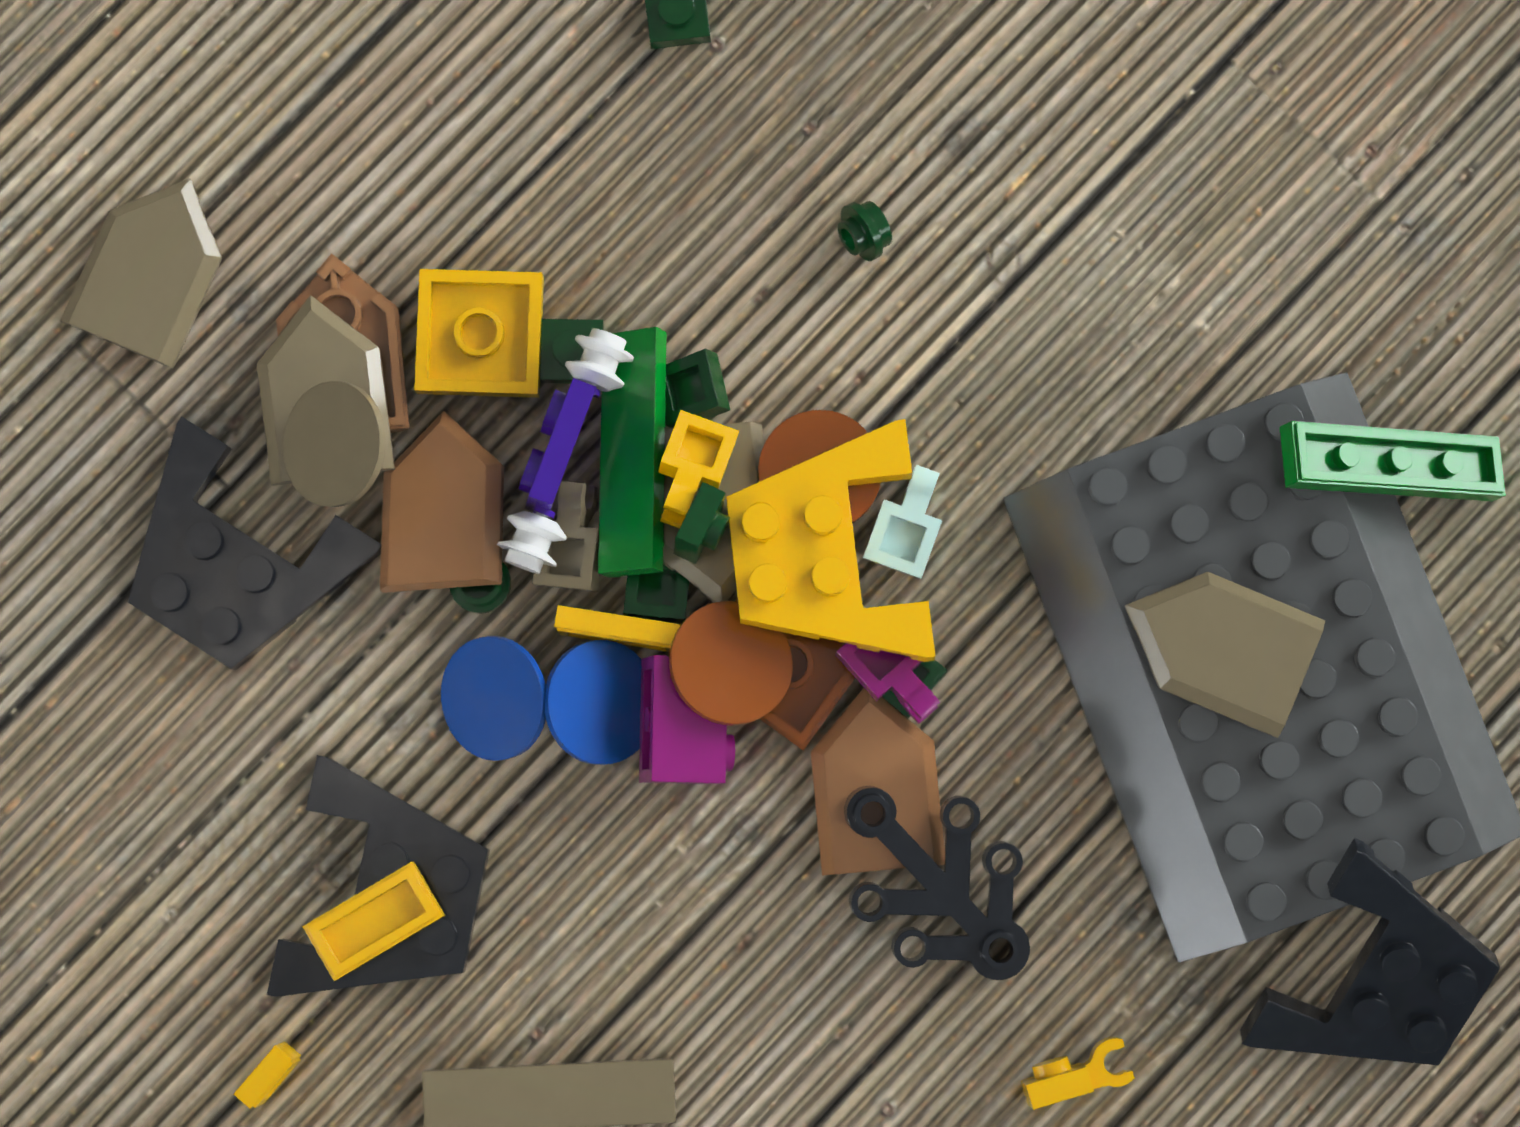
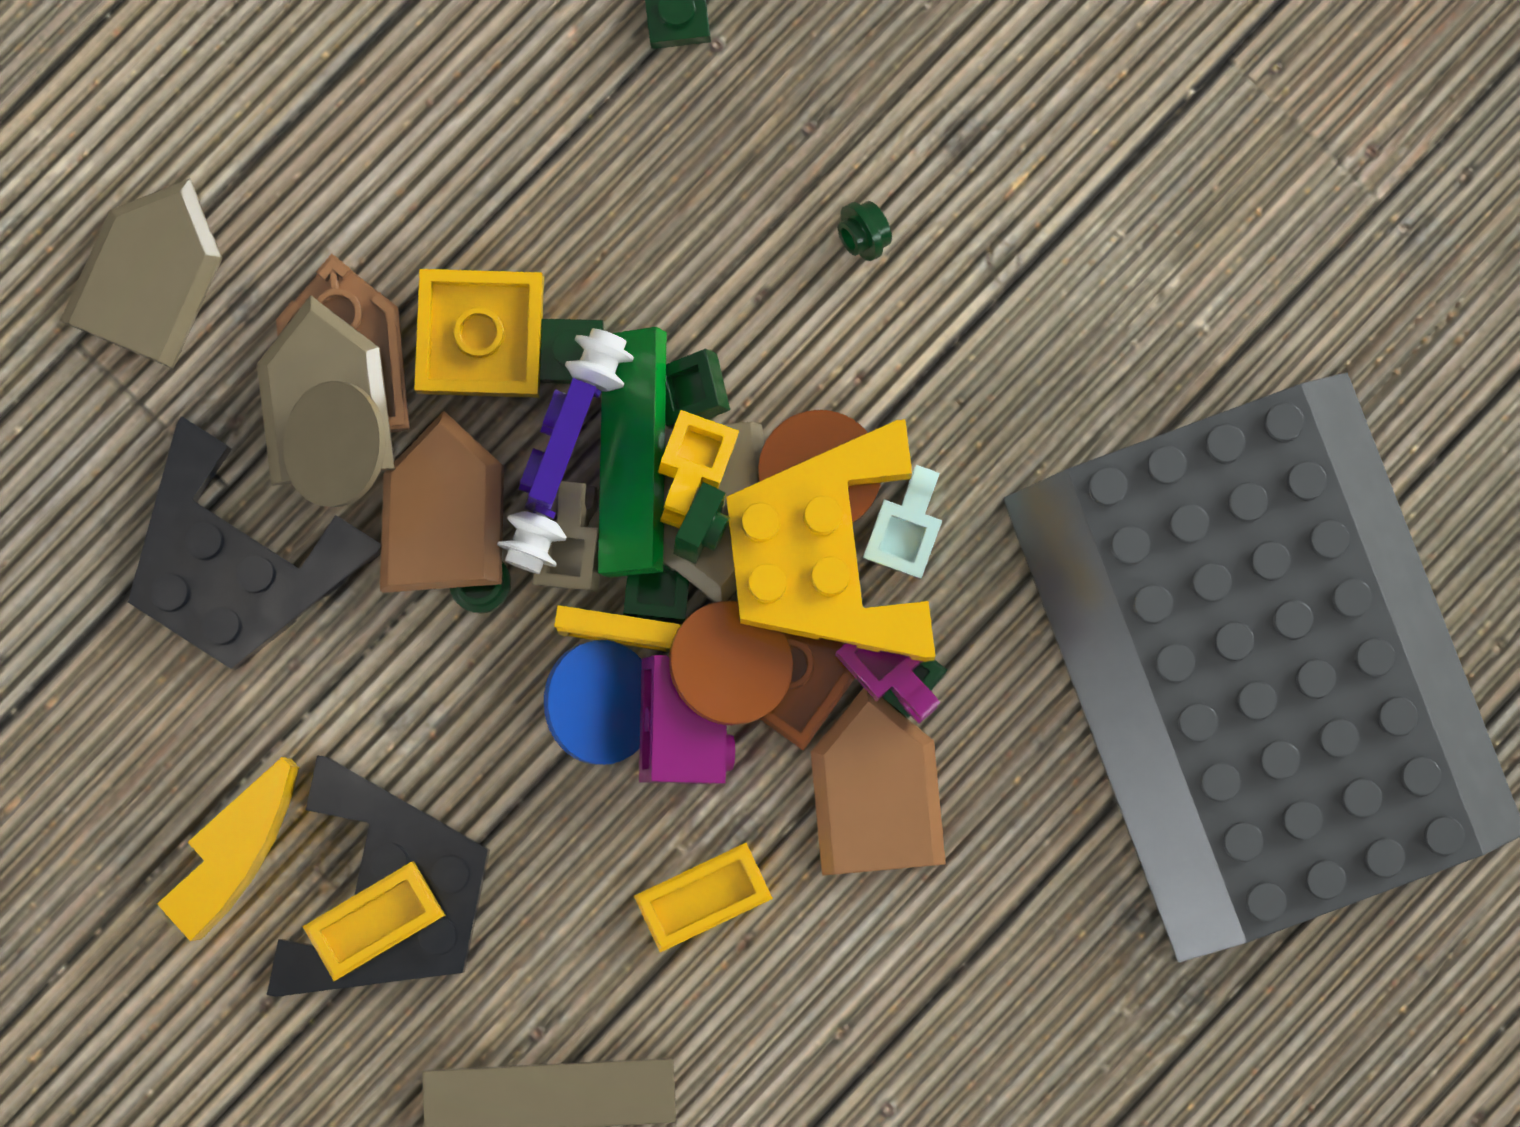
yellow tile [233,1041,301,1109] -> none
blue piece [441,636,546,761] -> none
black plant [844,786,1030,980] -> none
yellow plate [1021,1037,1135,1110] -> none
dark tan tile [1124,572,1325,738] -> none
black wing [1240,838,1500,1065] -> none
tile [1279,421,1506,501] -> none
none -> yellow slope [157,757,299,941]
none -> yellow tile [634,843,773,952]

